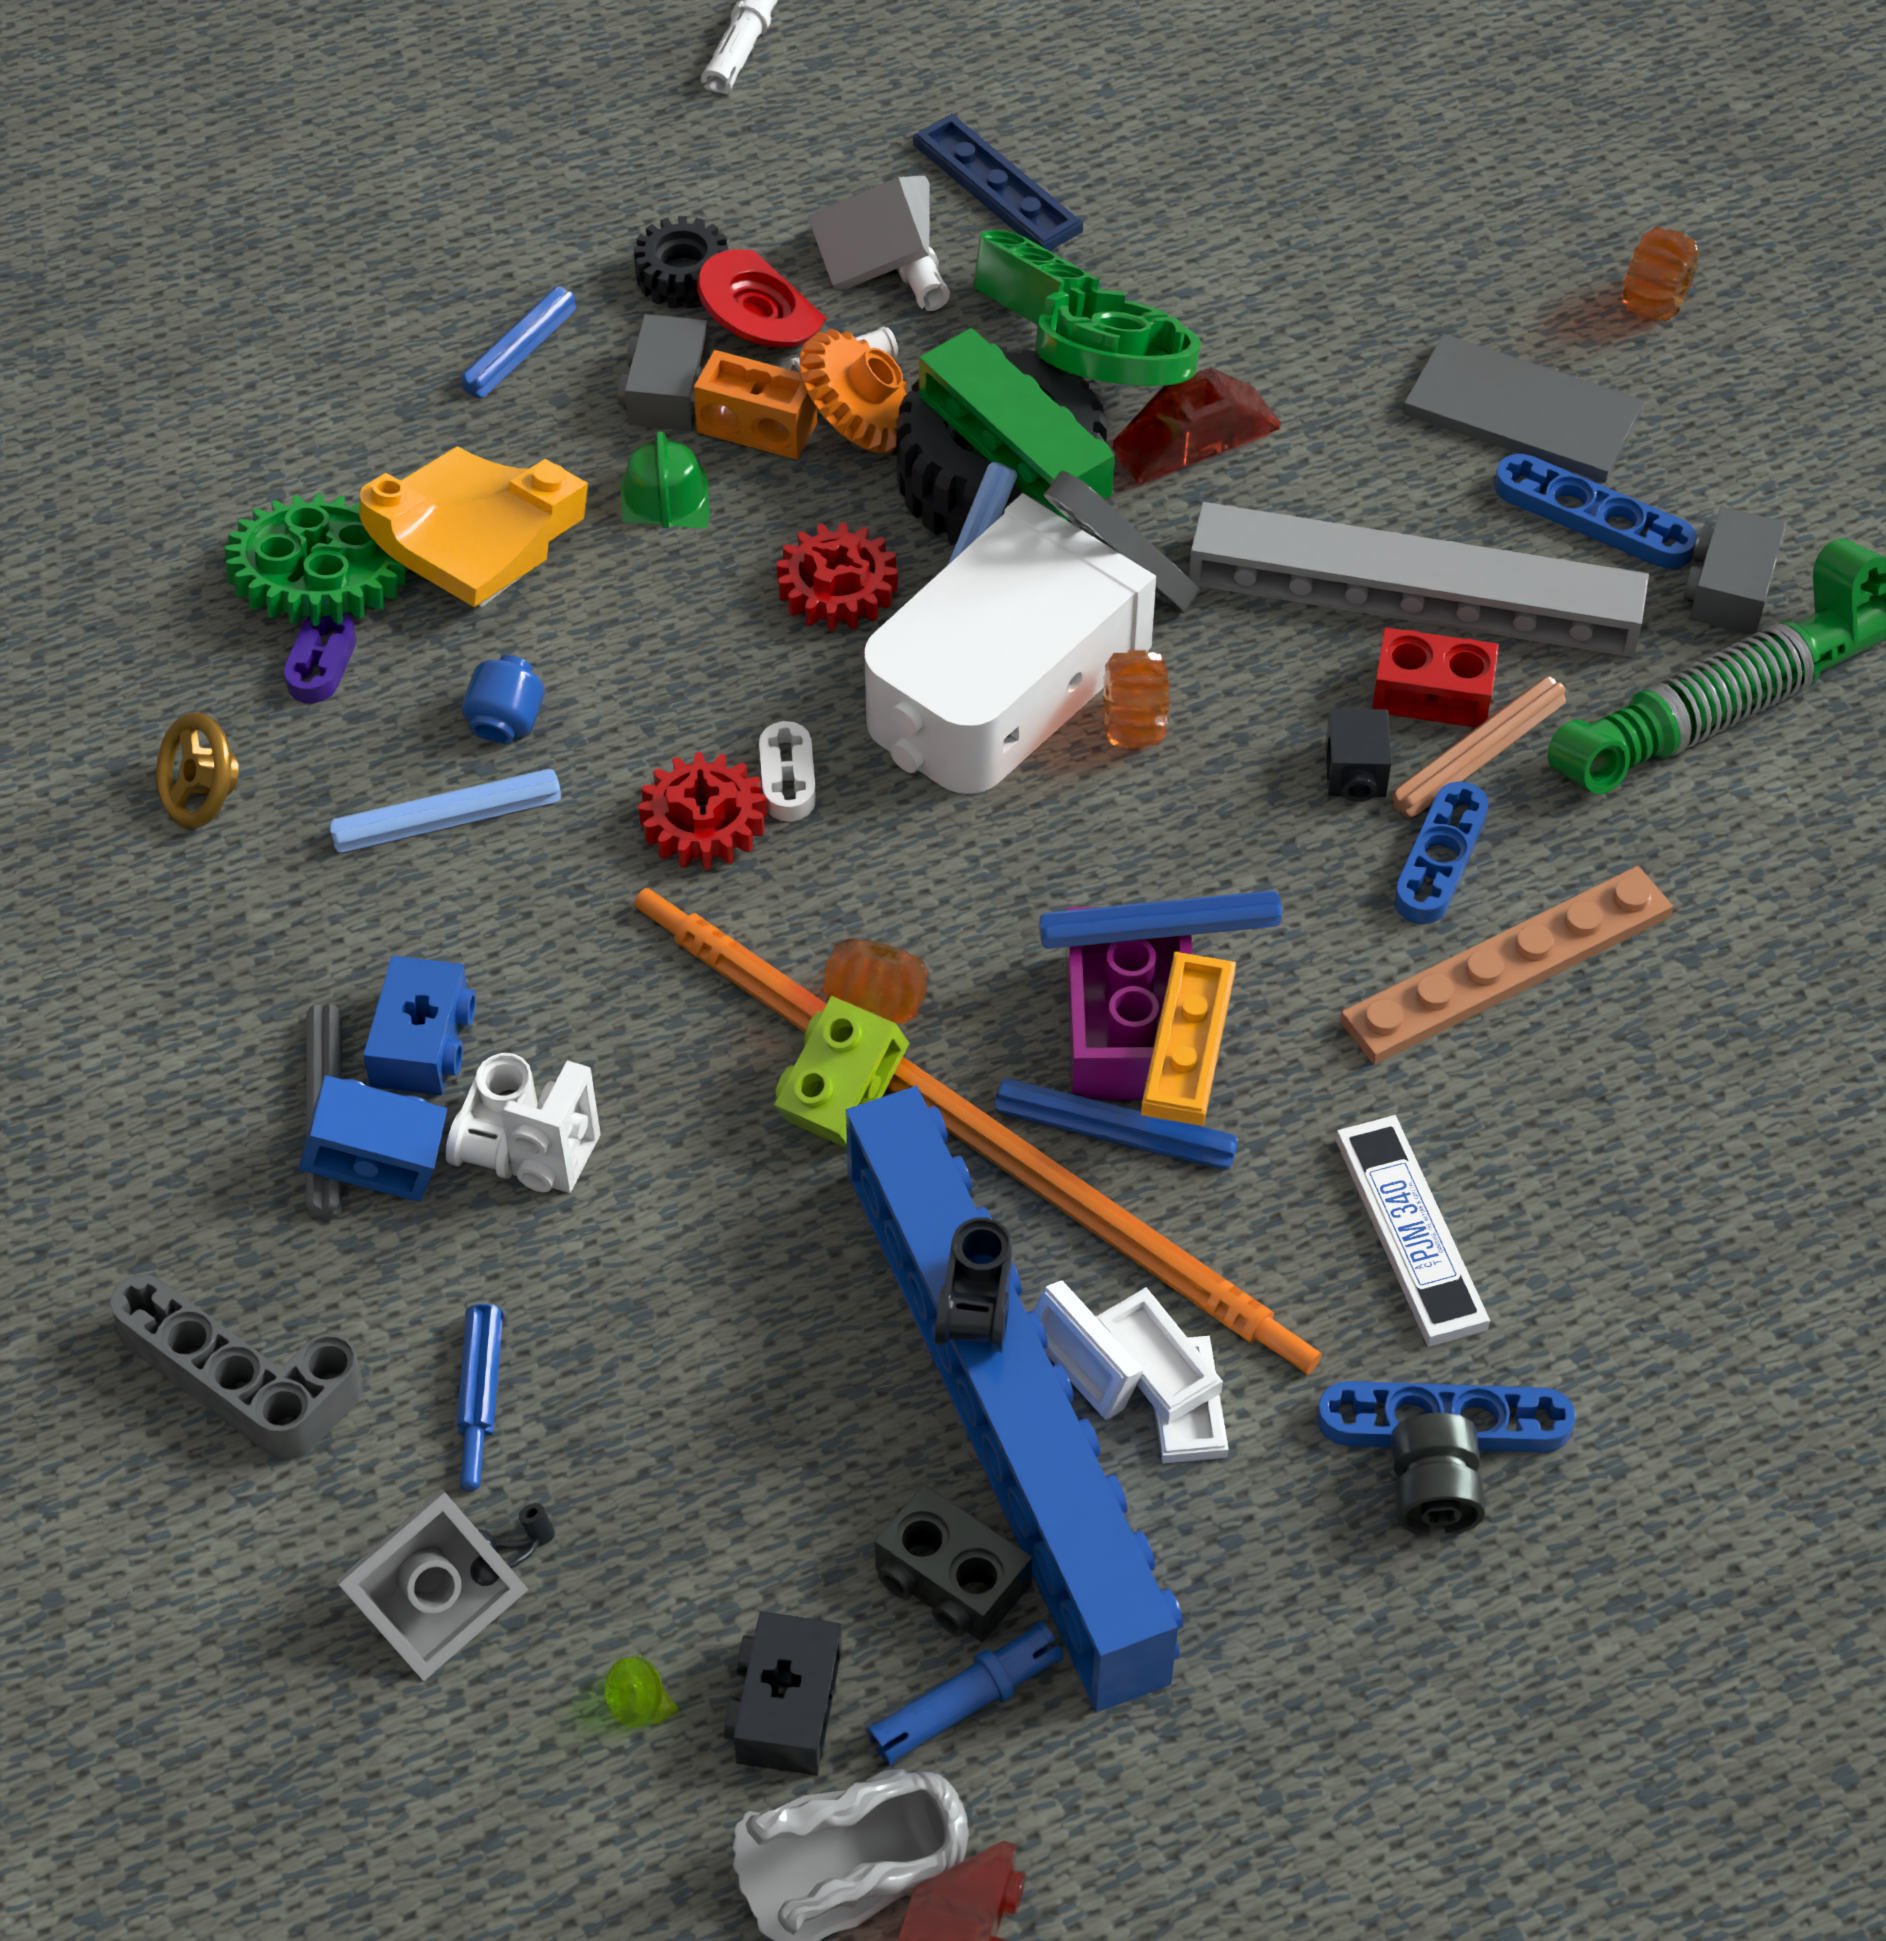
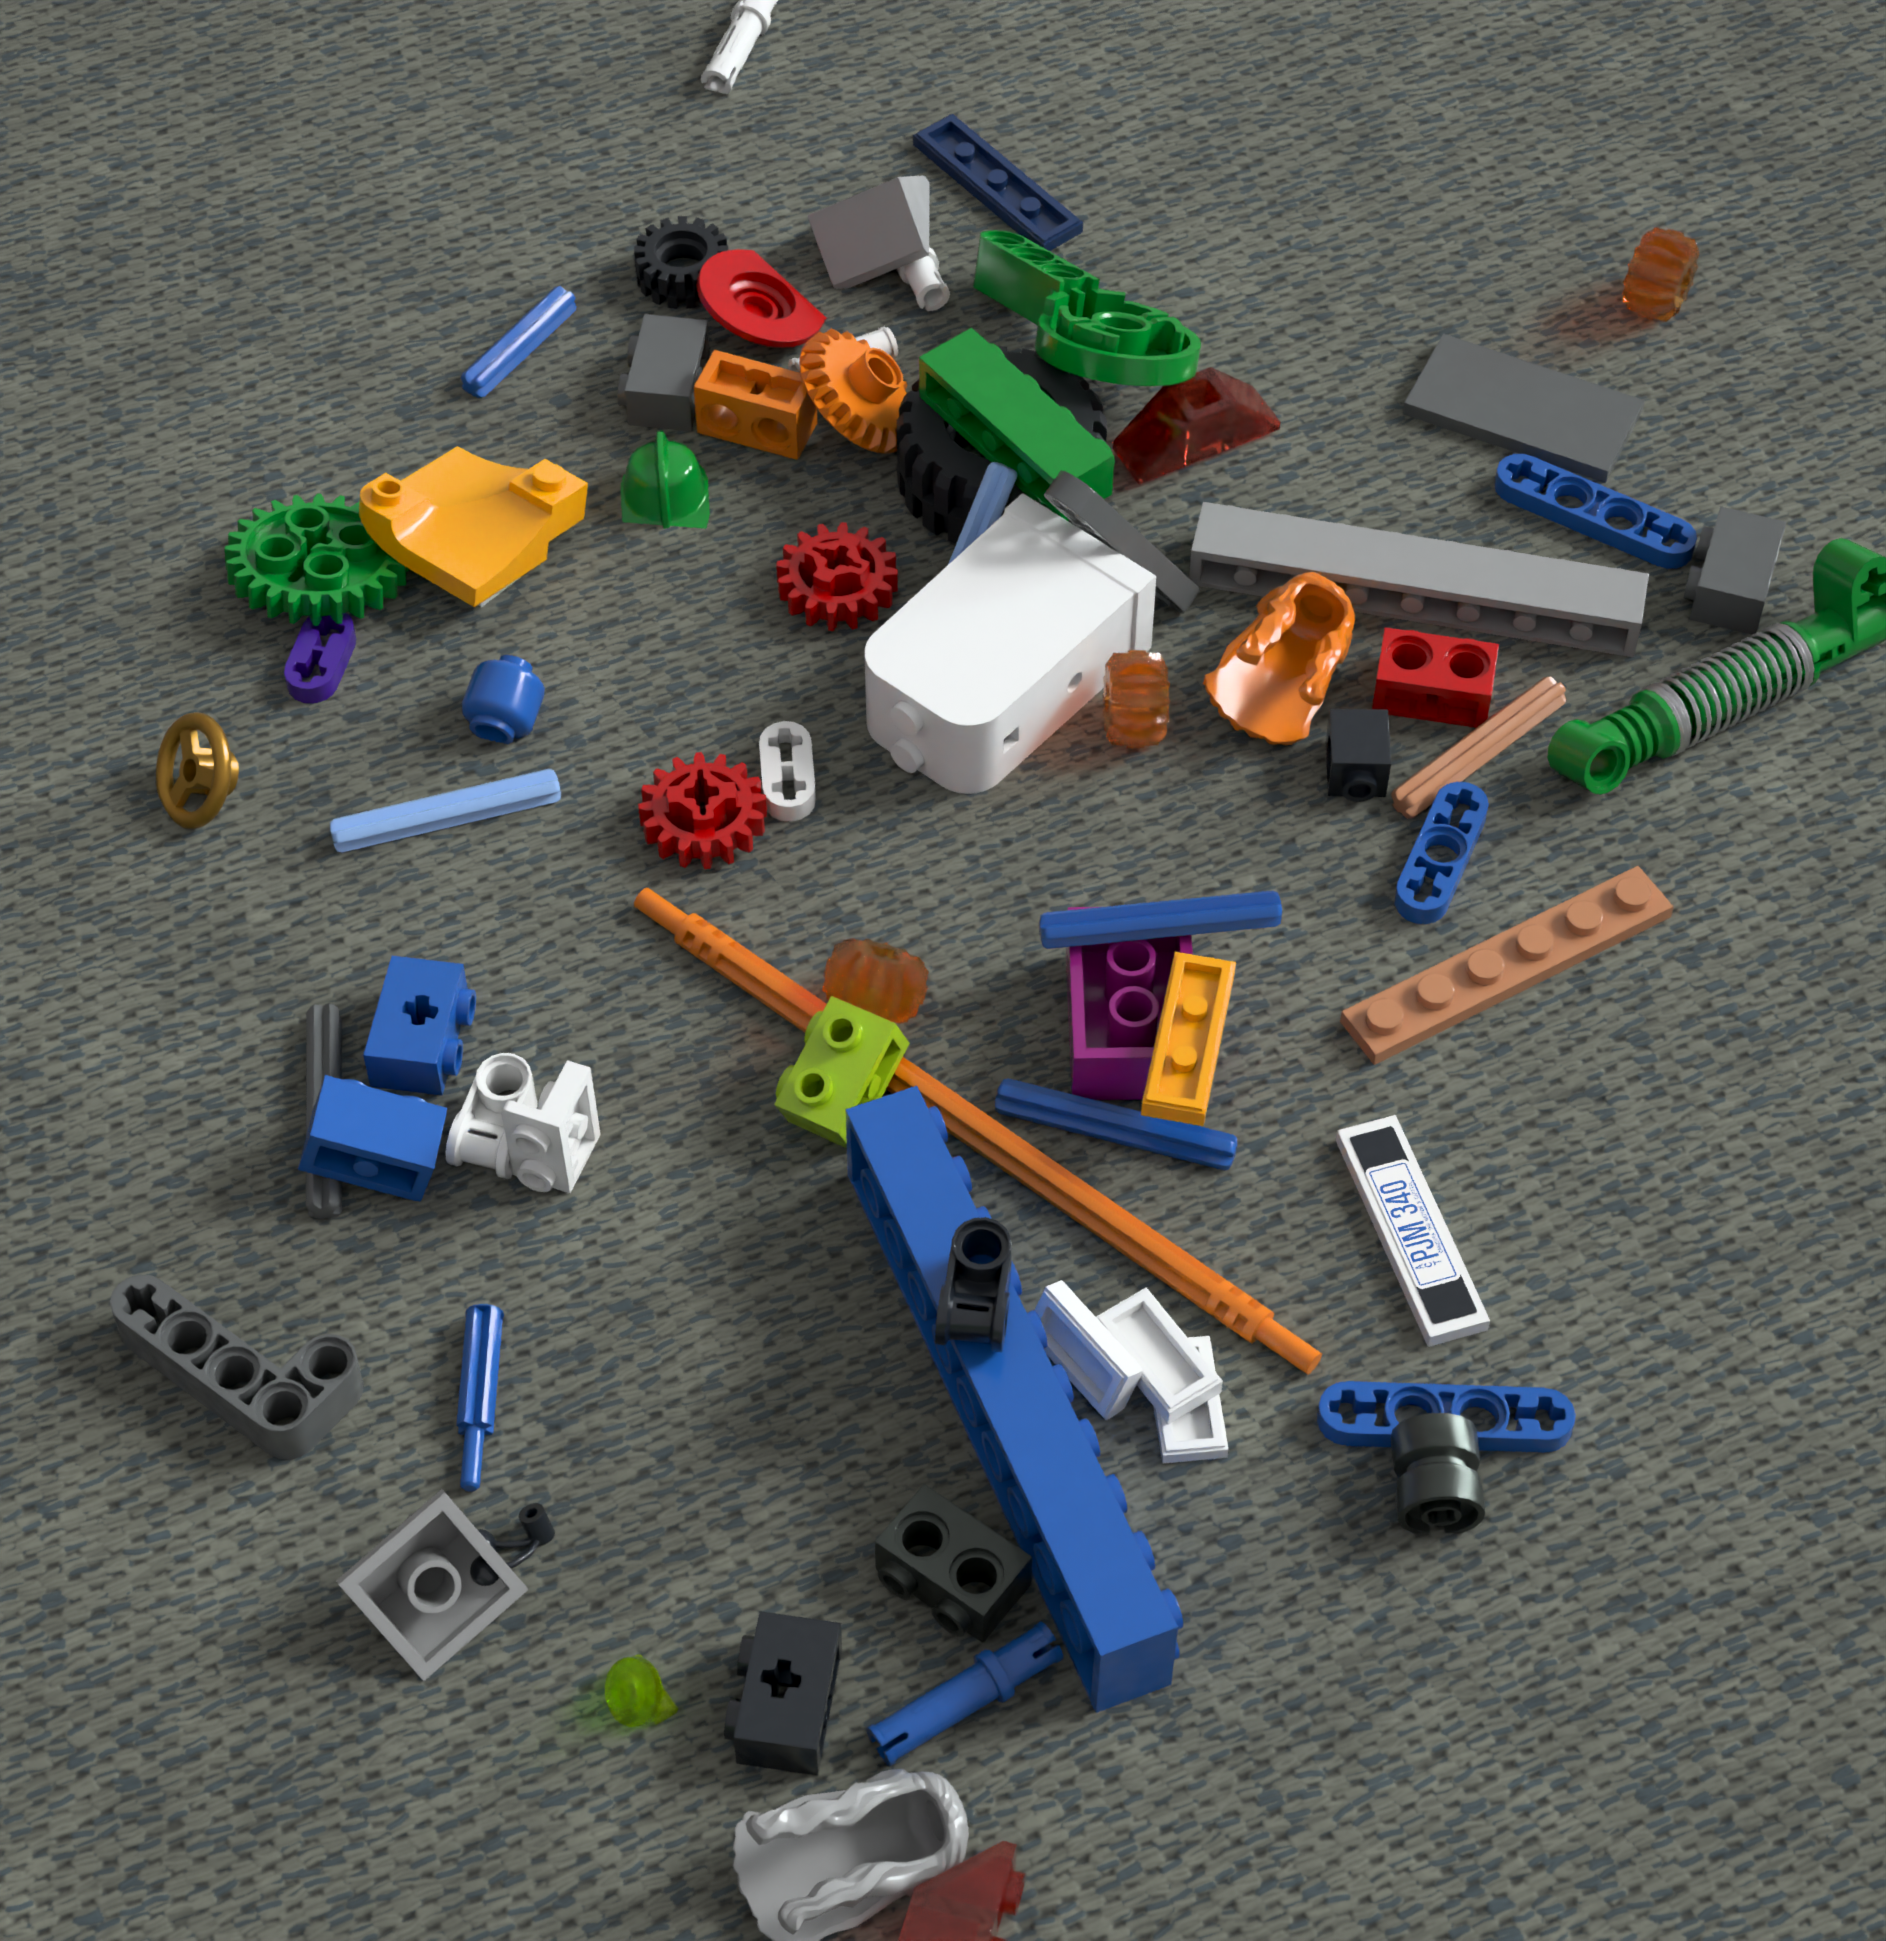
none -> orange hair [1203,572,1355,745]

